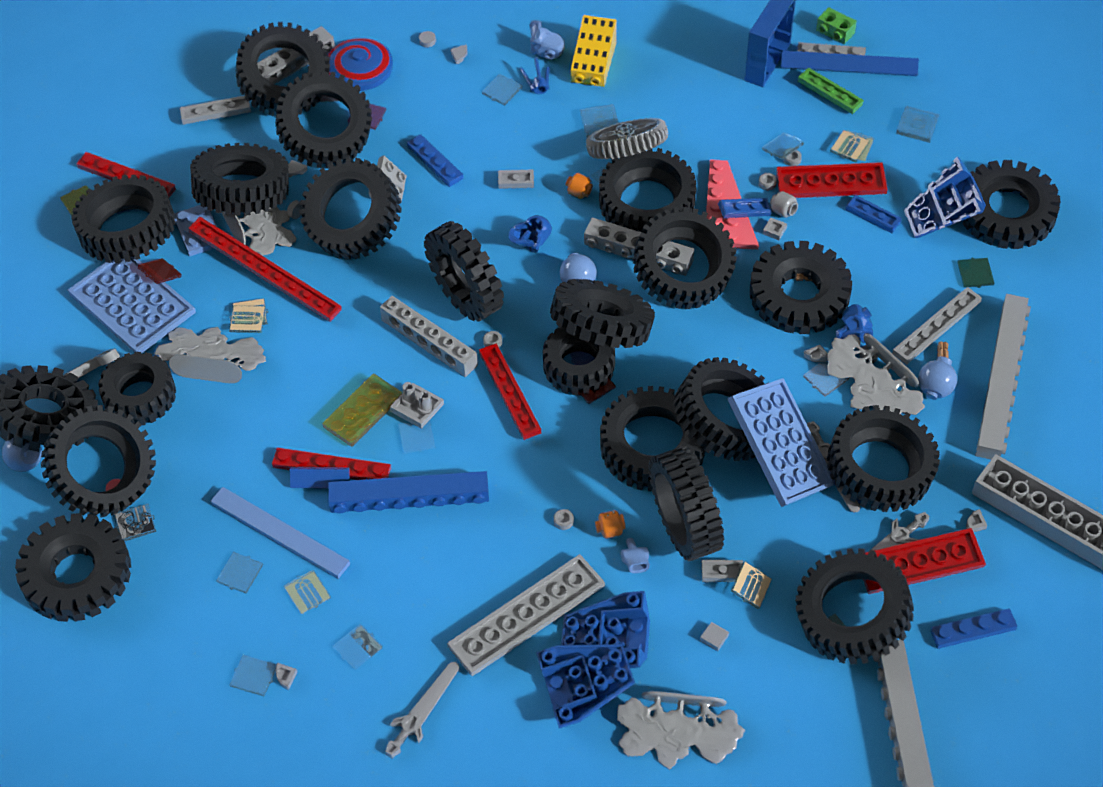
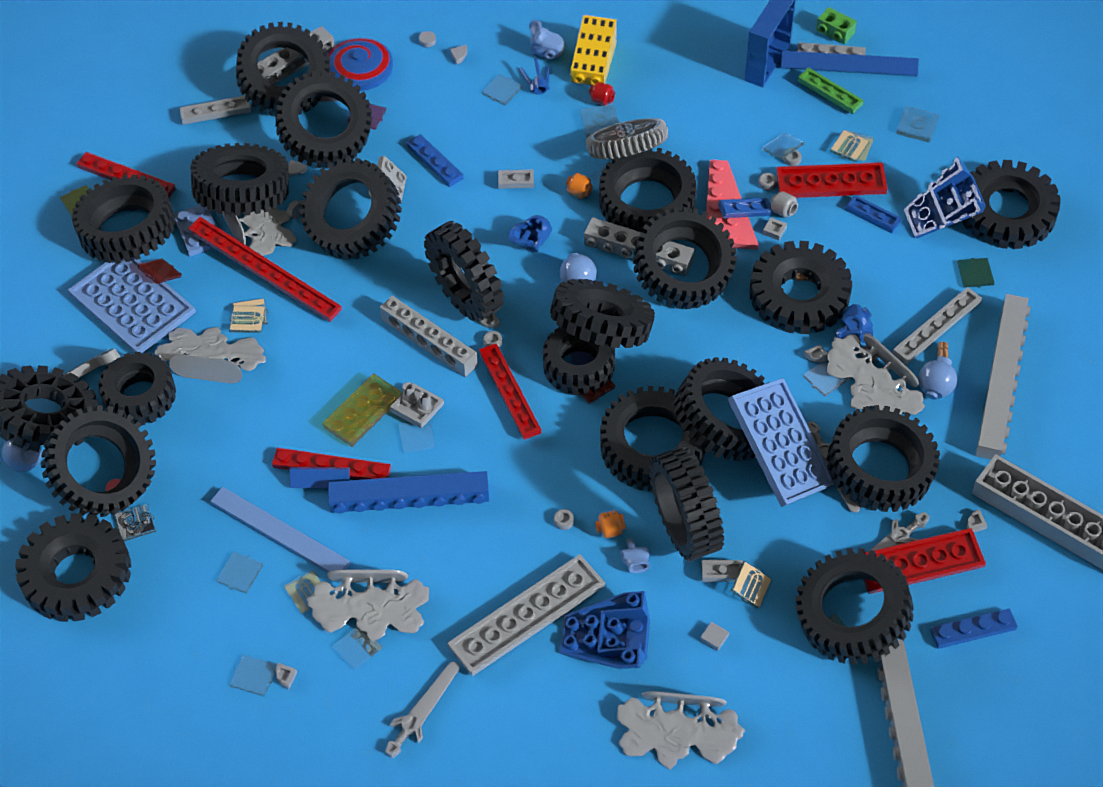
blue wedge [536,644,635,729] -> none
none -> light grey plant [306,570,429,642]
none -> light grey tile [478,313,500,328]
none -> red head [589,81,615,106]

